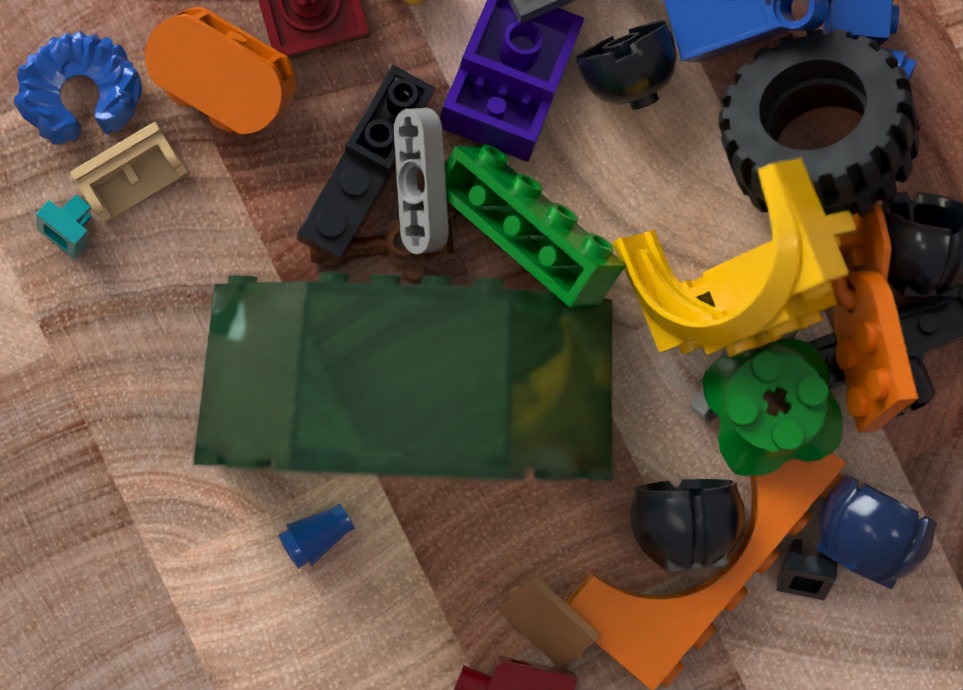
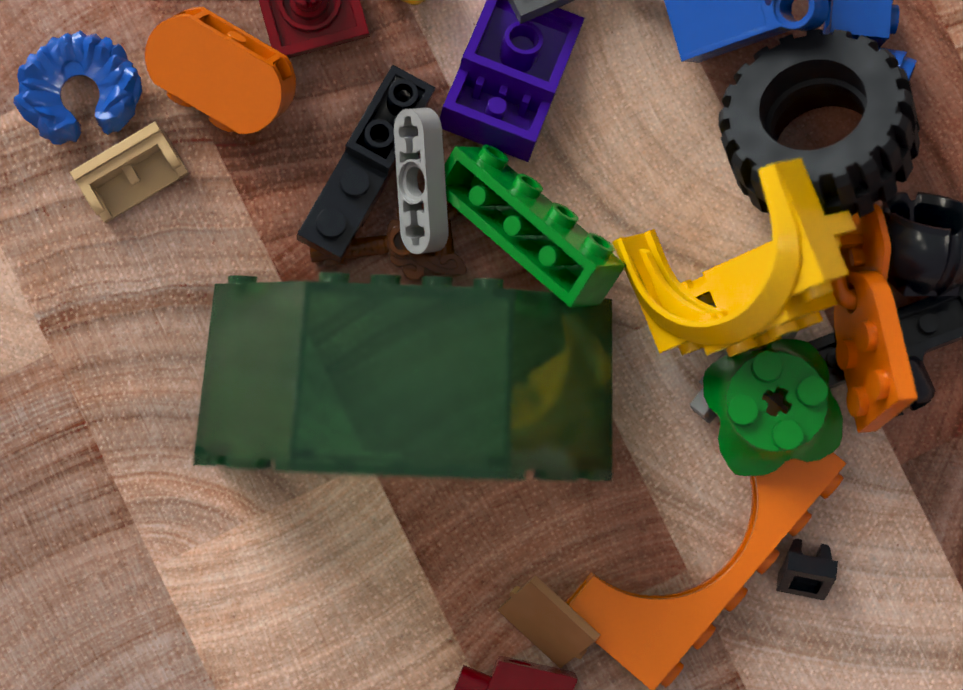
teal tile [36,194,92,260] -> none
blue cone [278,504,355,569] -> none
black cylinder [576,20,677,110] -> none
black piece [630,479,745,571] -> none
dark blue piece [816,474,938,590] -> none

